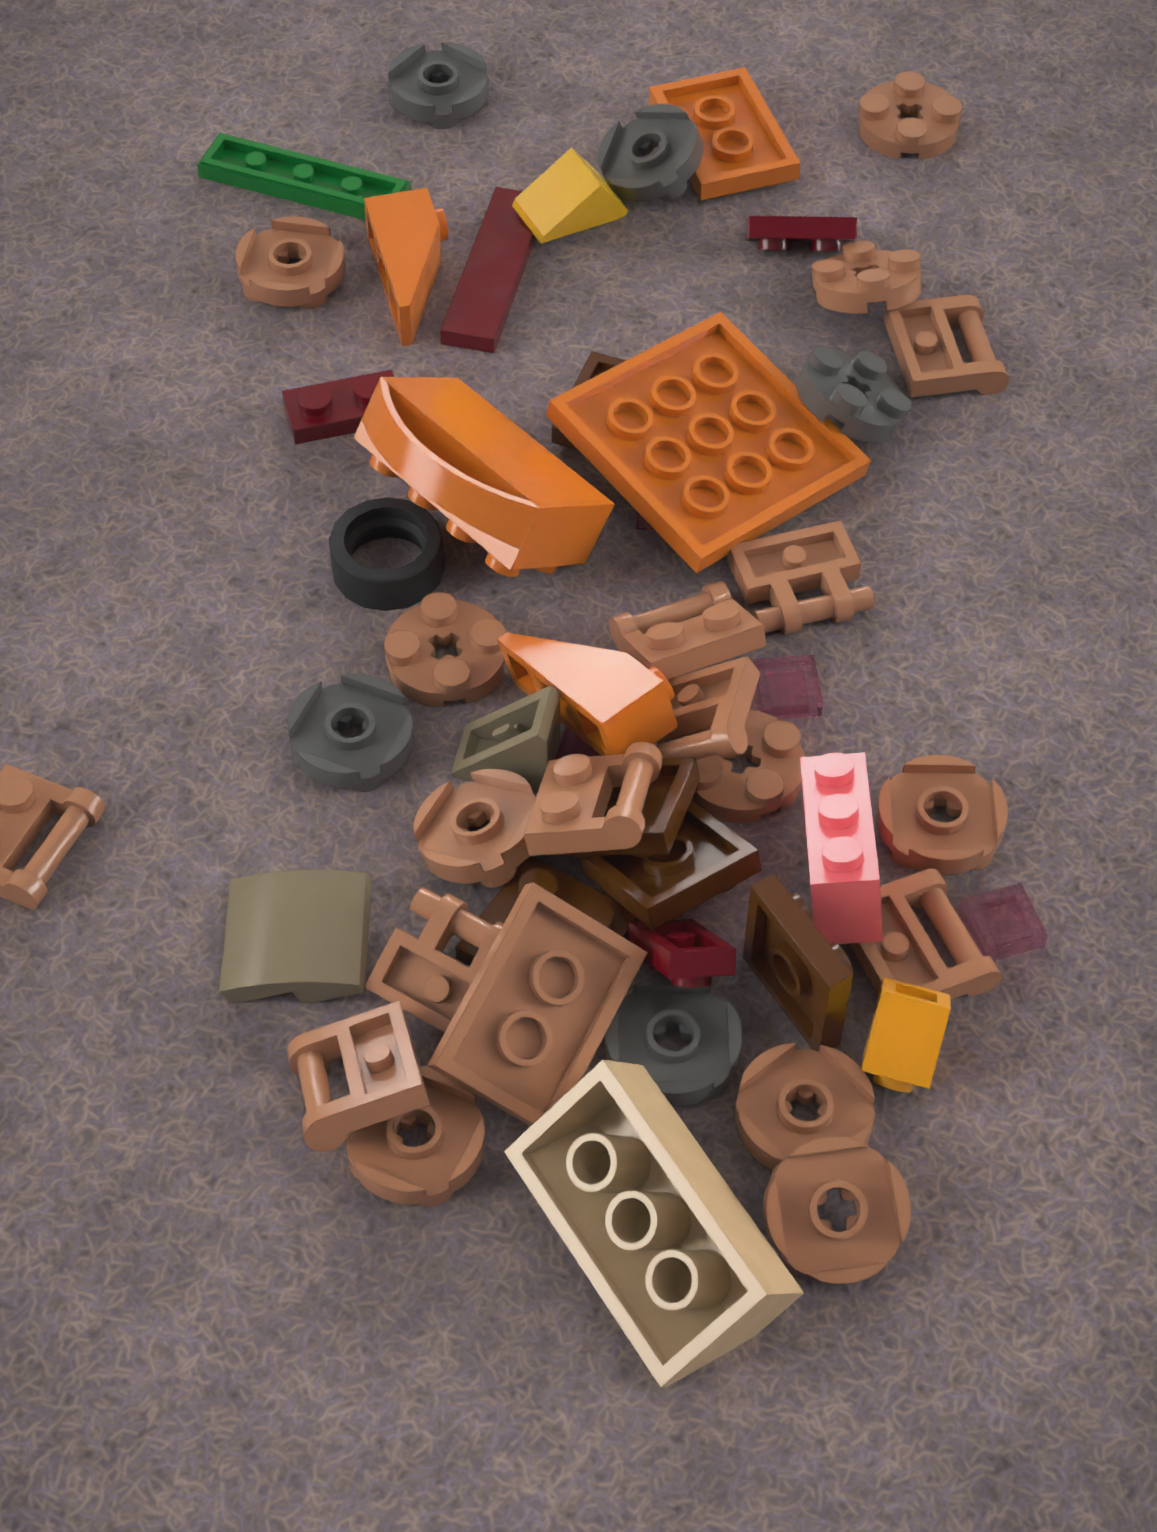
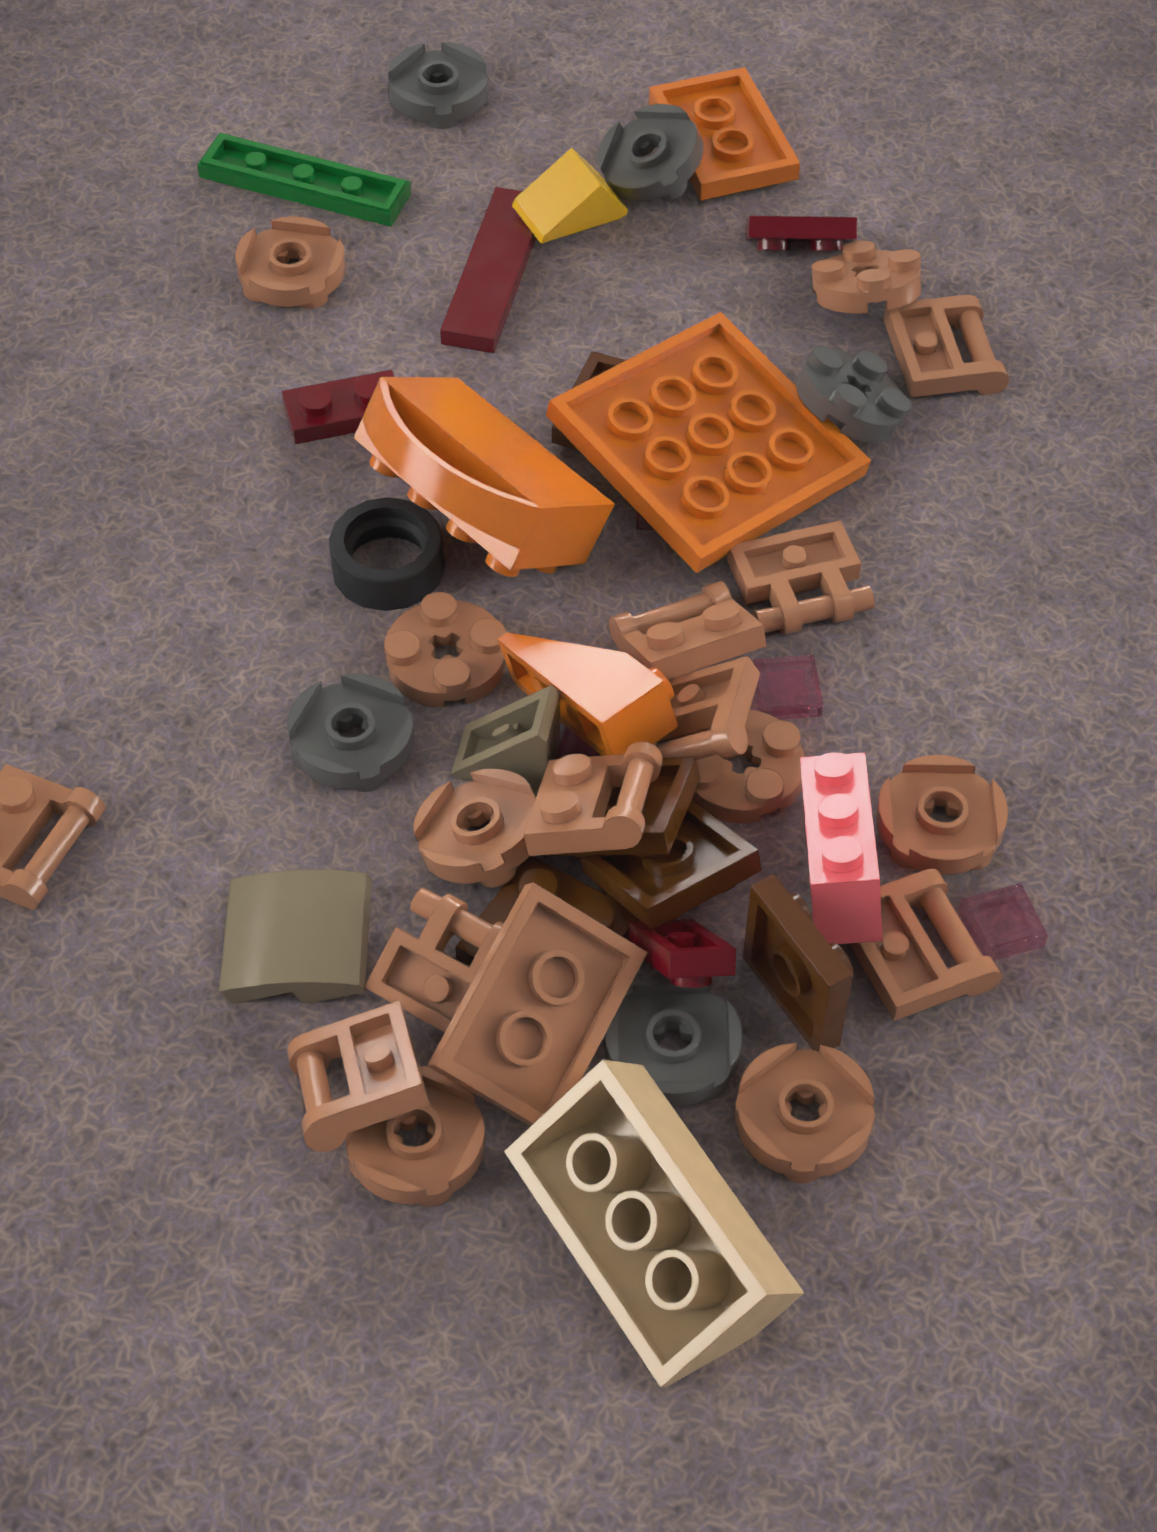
orange slope [364,188,448,346] -> none
nougat plate [763,1136,911,1284] -> none
nougat plate [858,71,962,159] -> none
light orange brick [861,977,951,1092] -> none

